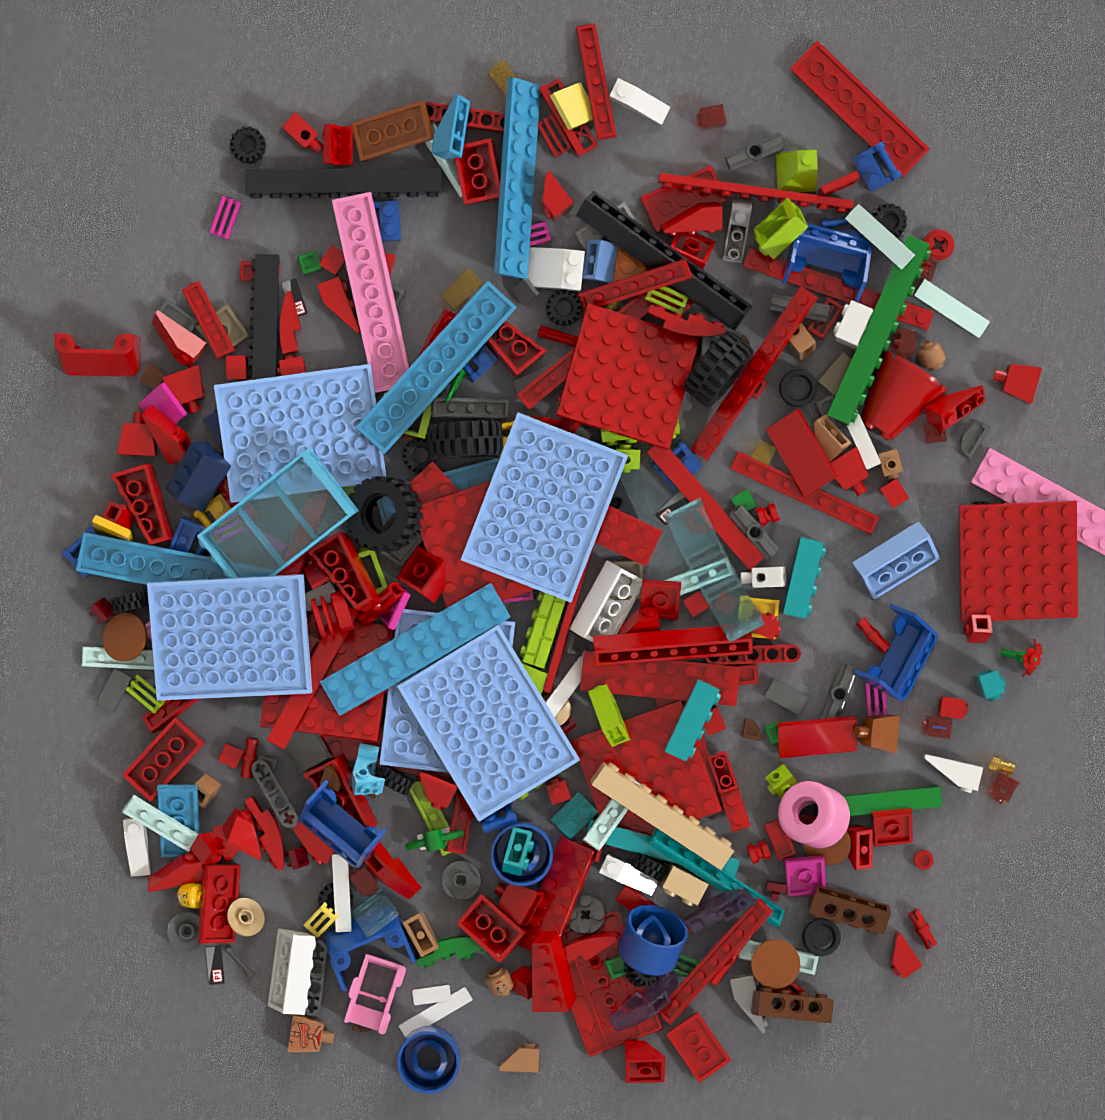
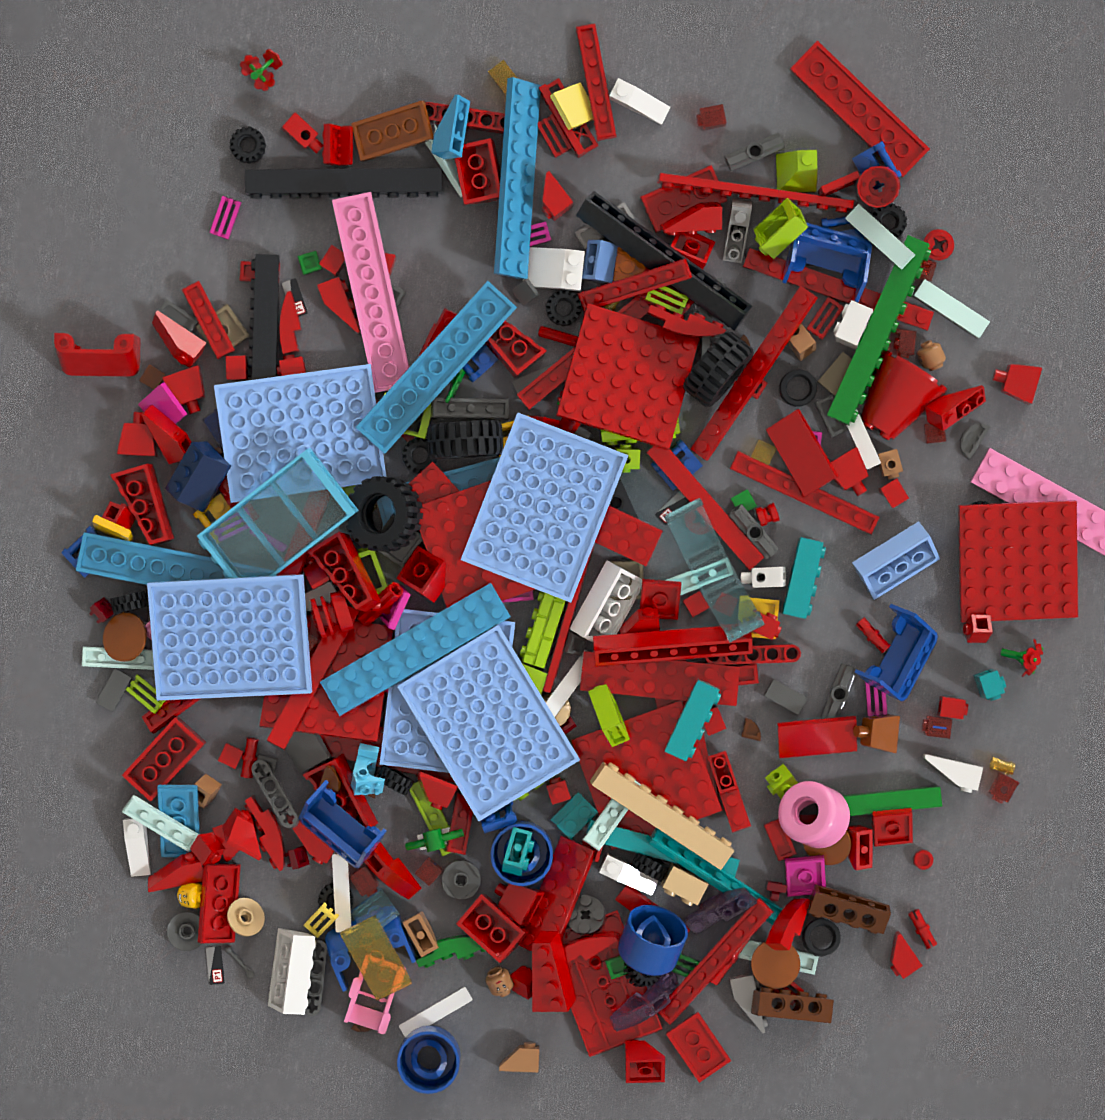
blue plate [169,517,215,556] -> none
medium nougat torso [288,1014,335,1052] -> none
blue plate [374,200,401,242] -> none
white sticker [412,985,451,1005] -> none
clear yellow tile [441,268,483,309] -> none
red wheel [746,839,771,864] -> none
green tile [763,720,783,745] -> none
dark grey piece [770,294,831,323] -> none
medium nougat slope [814,414,852,462] -> none
none -> red plant [240,49,283,91]
none -> clear yellow tile [340,915,412,1000]
none -> clear red brick [415,857,443,886]
none -> red slope [765,899,811,950]
none -> red wheel [857,166,900,208]

